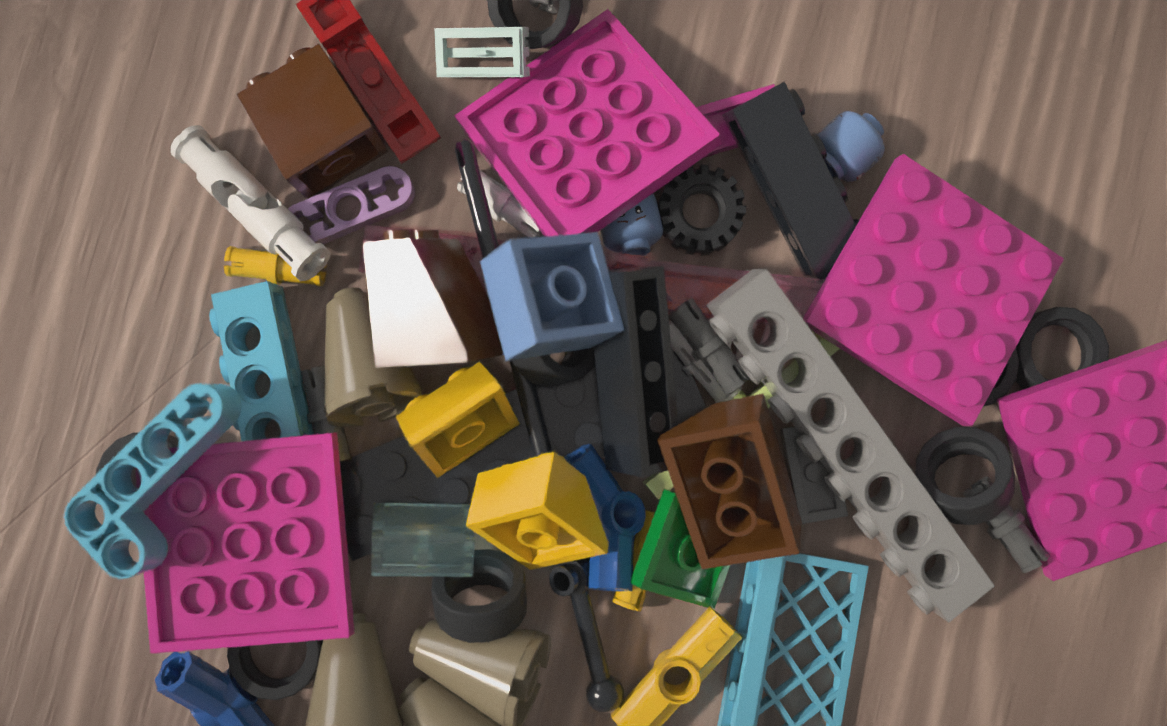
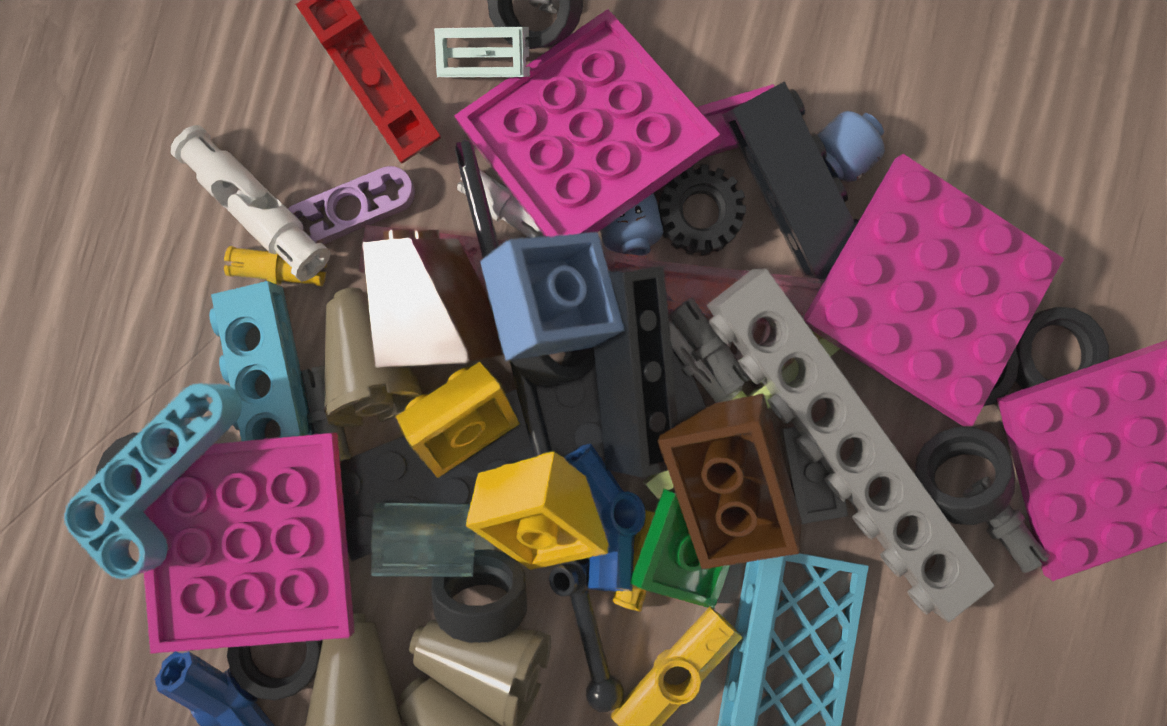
reddish brown slope [237,44,388,199] -> none

